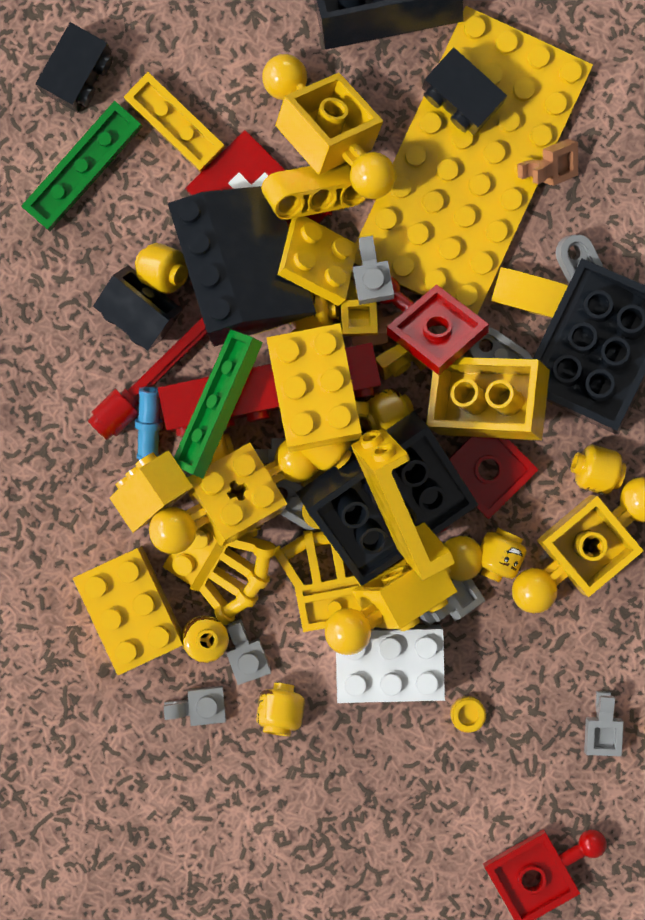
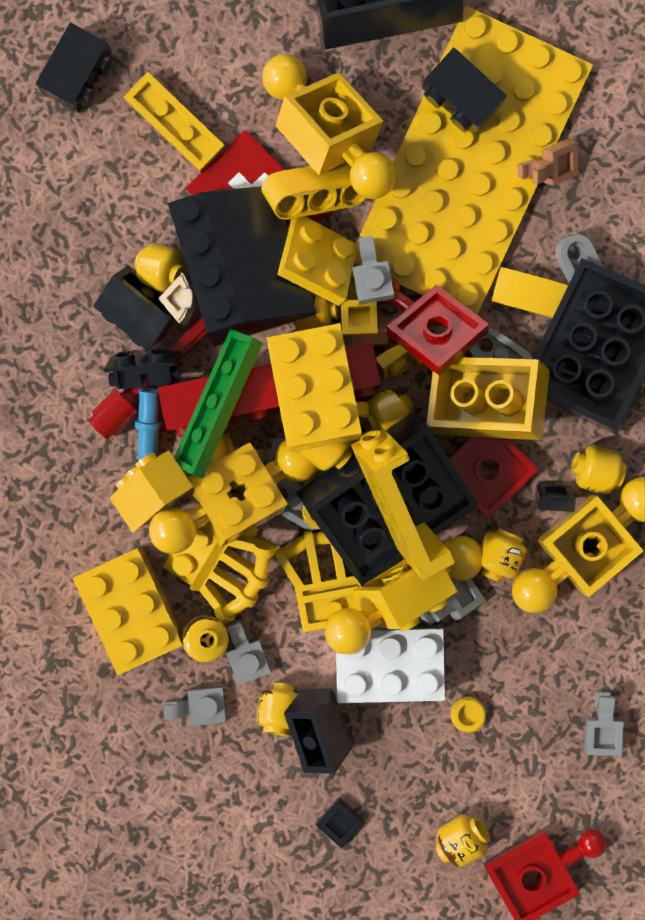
green plate [21,100,142,232] -> none
none -> black hinge [104,347,181,390]
none -> tan tile [158,273,196,325]
none -> black brick [284,689,352,774]
none -> black tile [315,797,365,848]
none -> yellow head [436,814,490,868]
none -> black tile [535,483,576,512]

